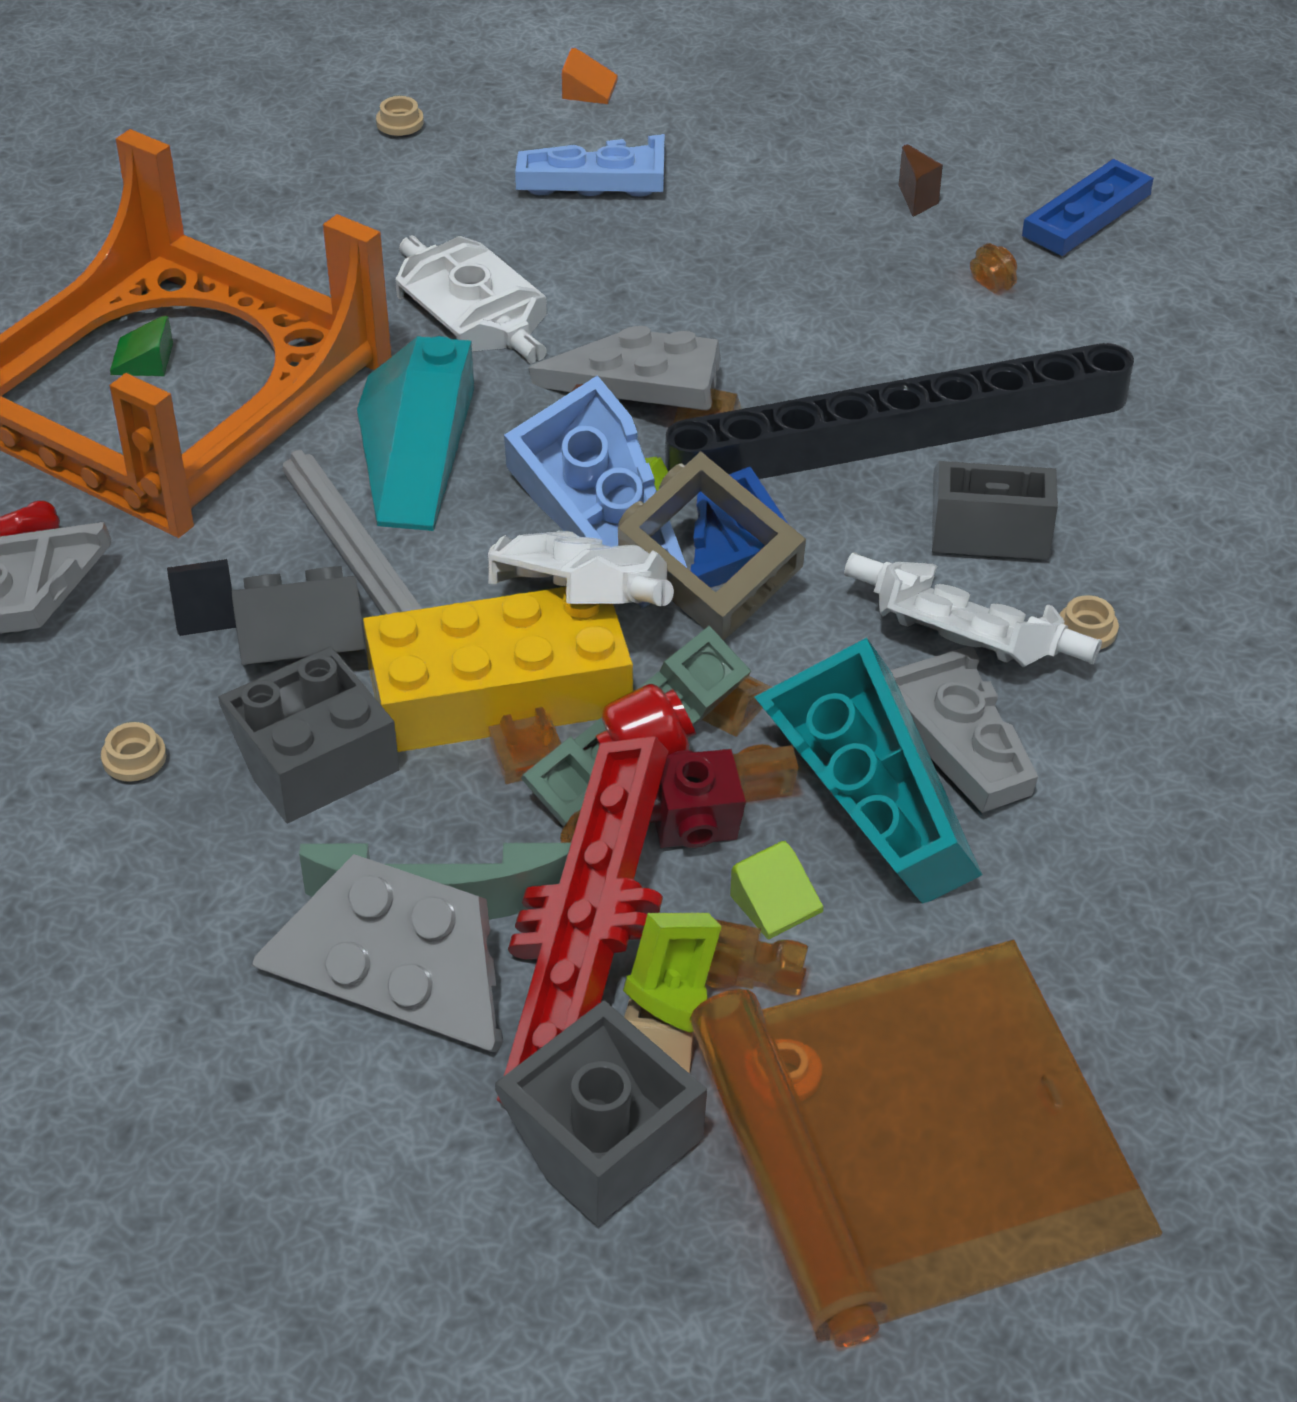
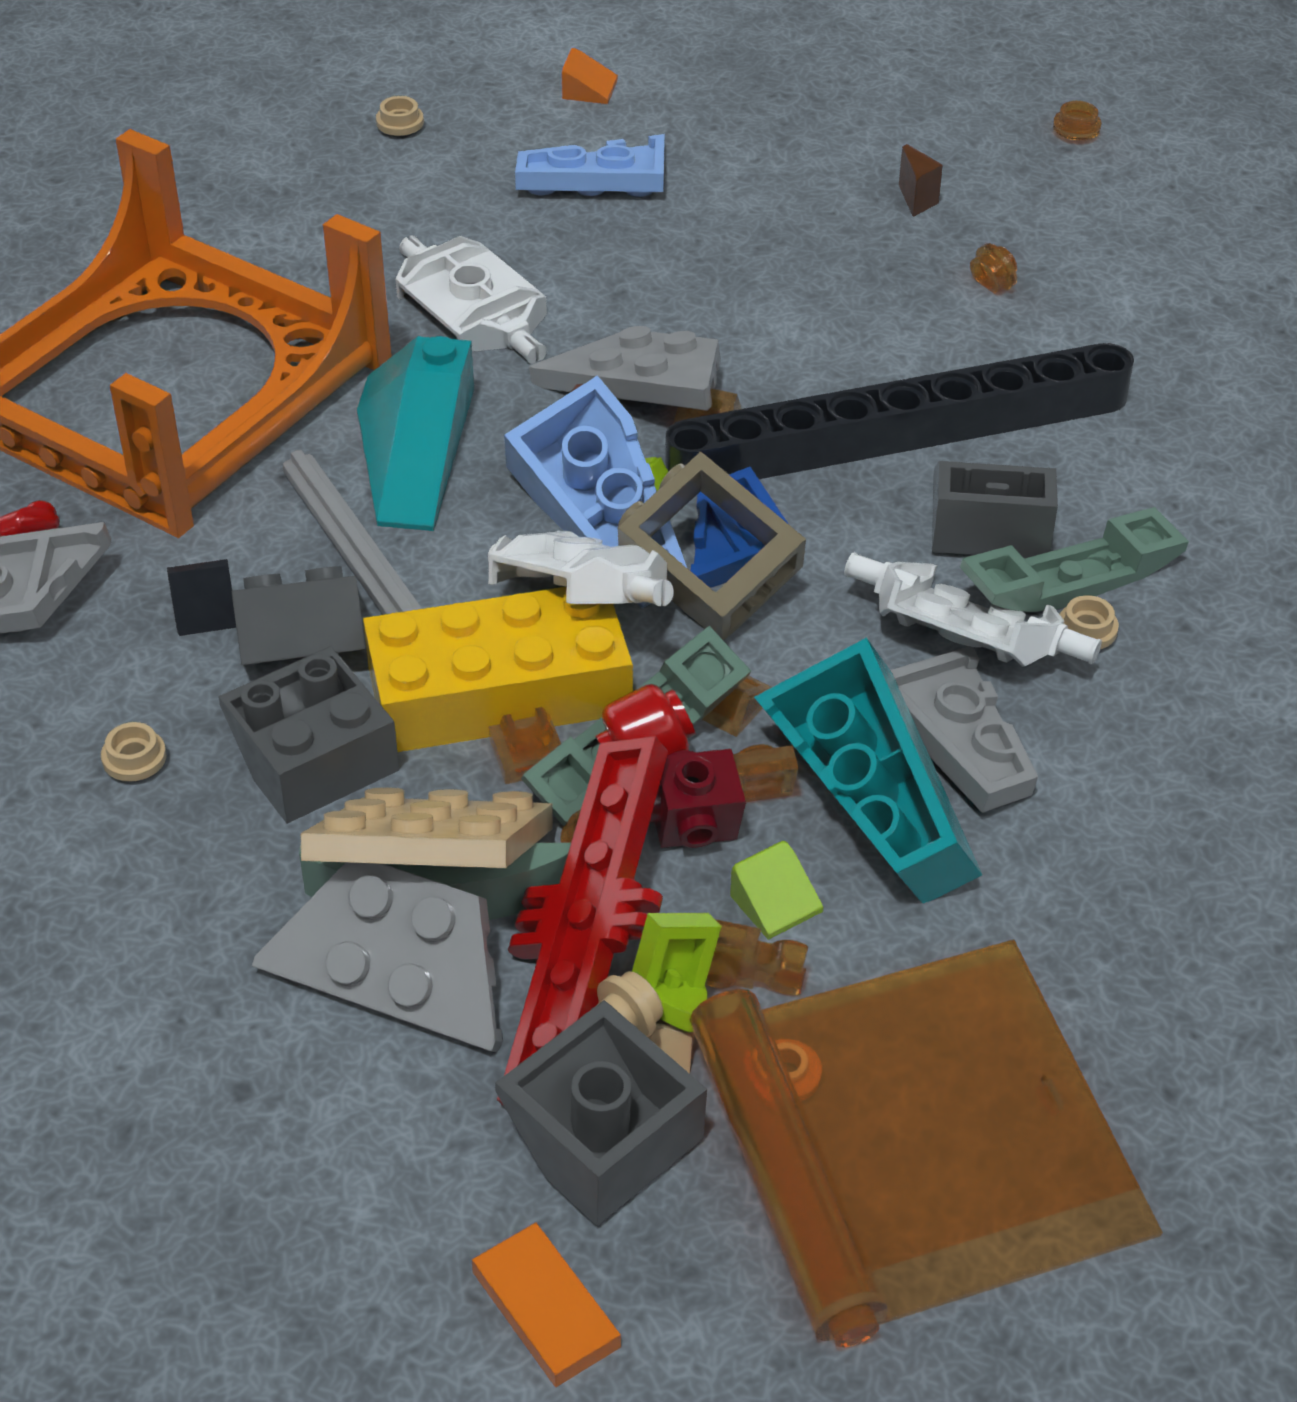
green slope [110,316,173,376] -> none
blue plate [1022,159,1154,256] -> none
none -> tan plate [301,788,553,868]
none -> orange tile [472,1222,621,1388]
none -> tan plate [597,971,663,1037]
none -> sand green slope [960,507,1189,612]
none -> clear orange plate [1053,101,1102,140]

